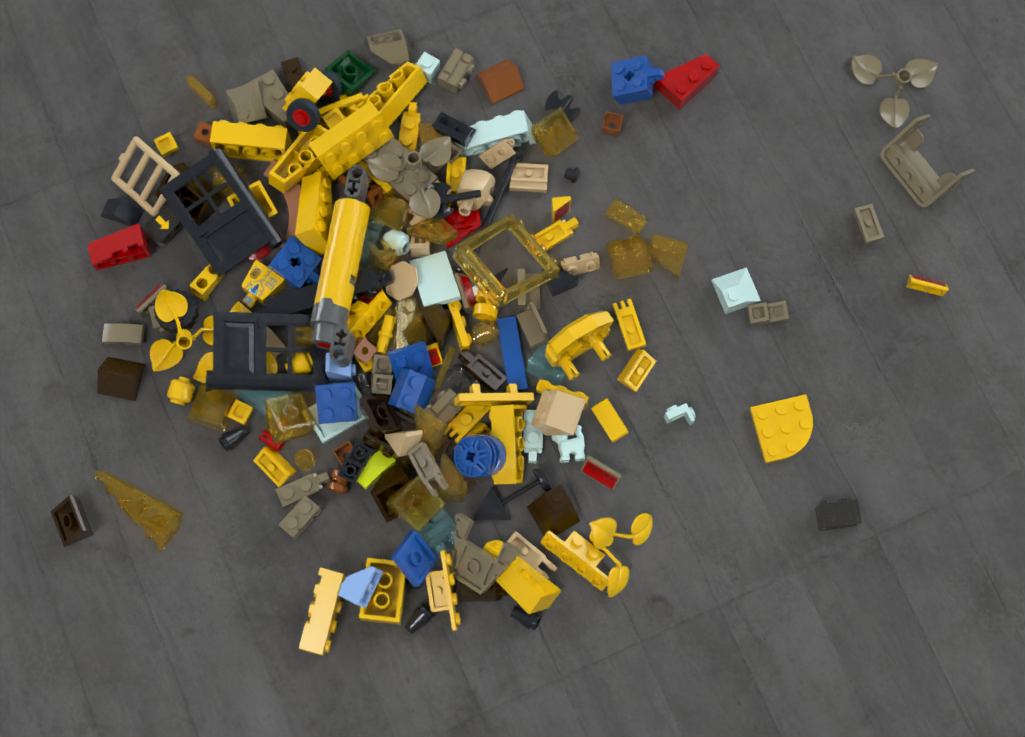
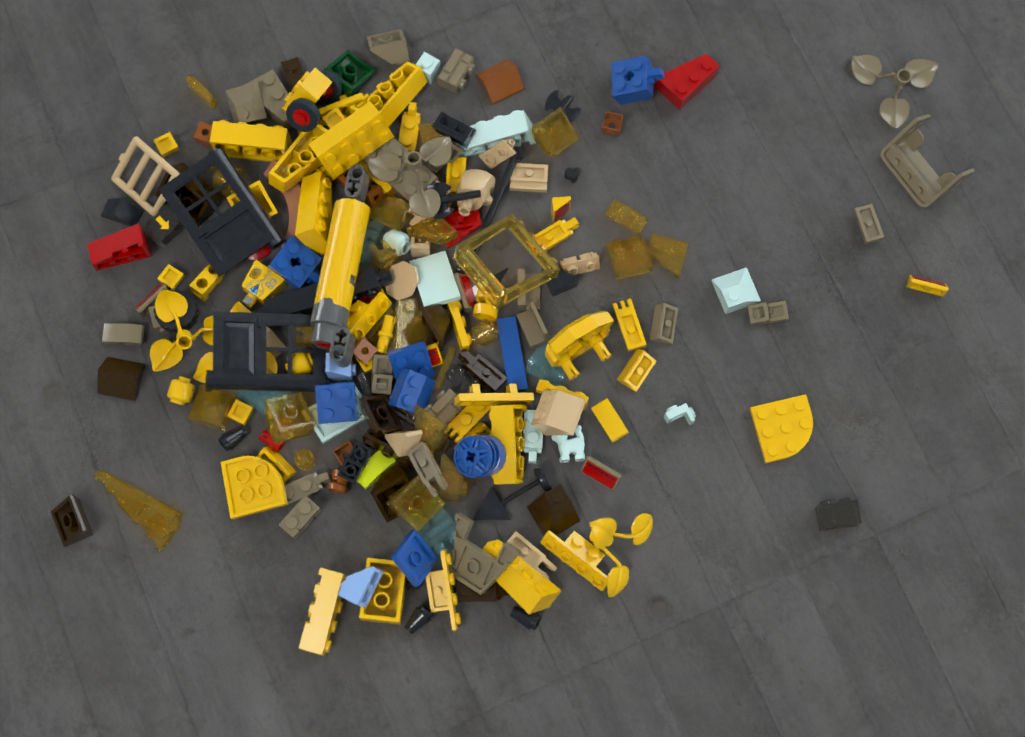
none -> yellow plate [157,264,185,290]
none -> yellow plate [221,456,288,519]
none -> dark tan slope [650,303,678,344]

